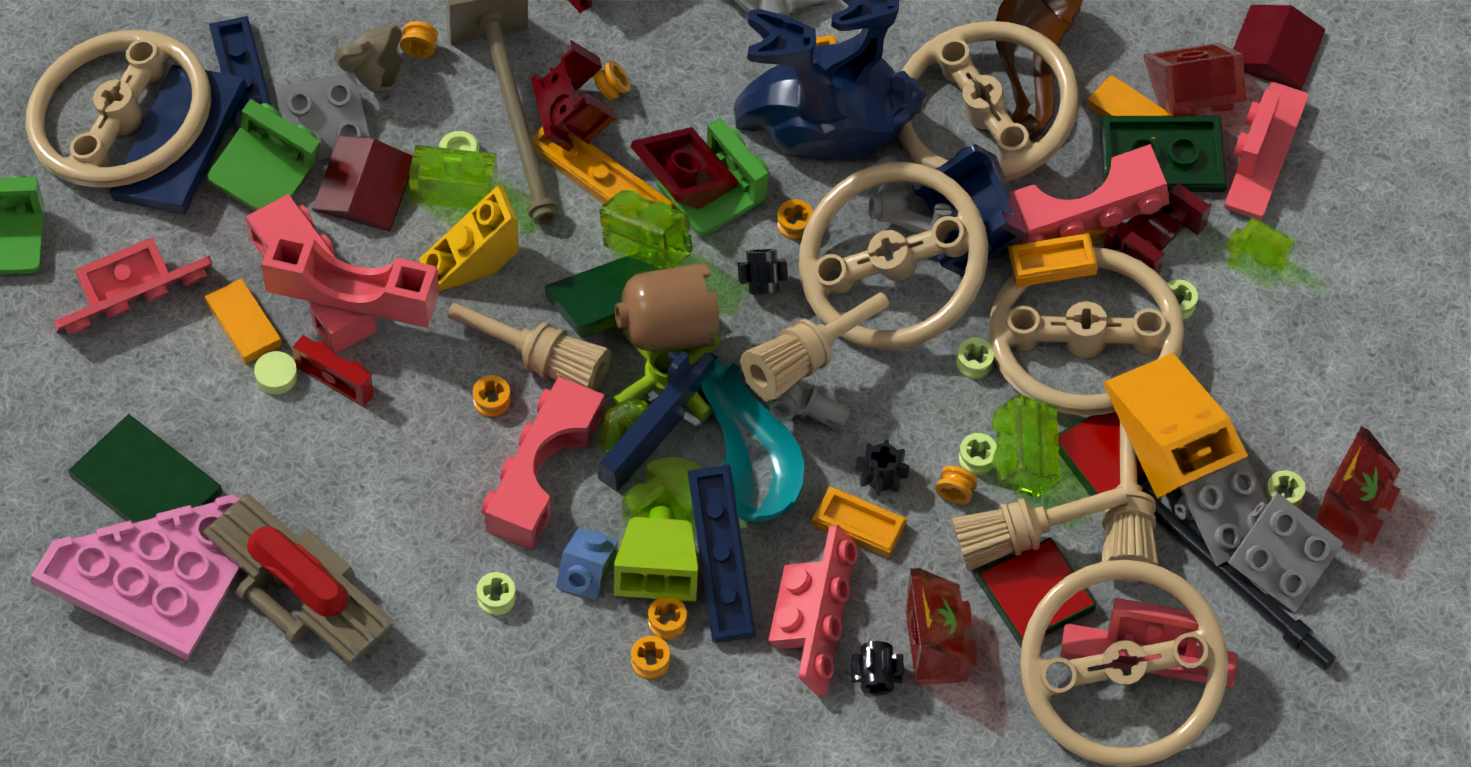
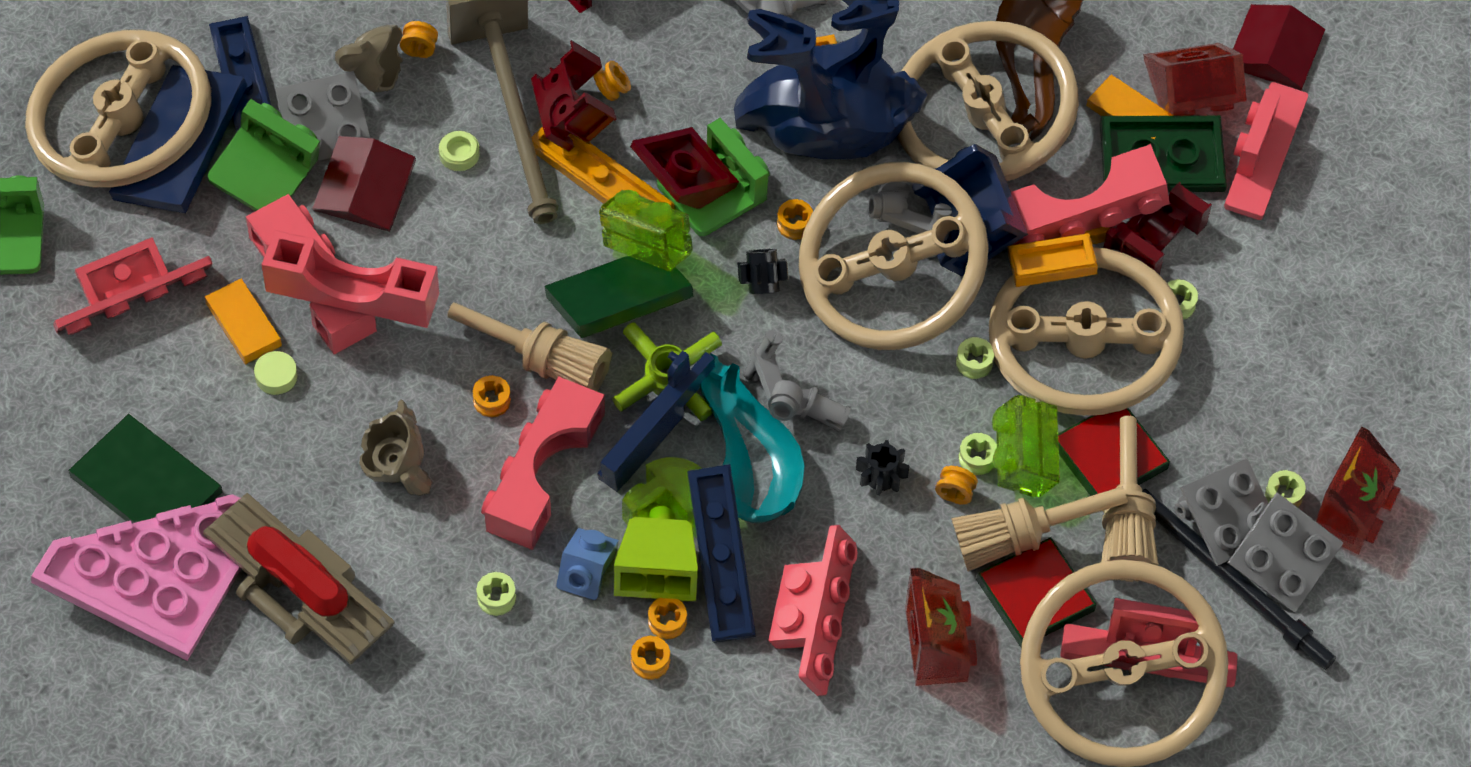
red plate [293,335,374,407] -> none
clear neon green brick [409,145,498,209] -> none
yellow slope [418,185,519,292] -> none
clear neon green arm [599,398,649,451] -> none
medium nougat cylinder [615,263,719,351] -> none
tan piece [740,292,889,402] -> none
light orange tile [811,486,908,559] -> none
black gear [851,641,904,695] -> none
light orange slope [1103,353,1248,499] -> none
clear neon green bracket [1226,217,1295,272] -> none
none -> dark tan hair [359,399,432,496]

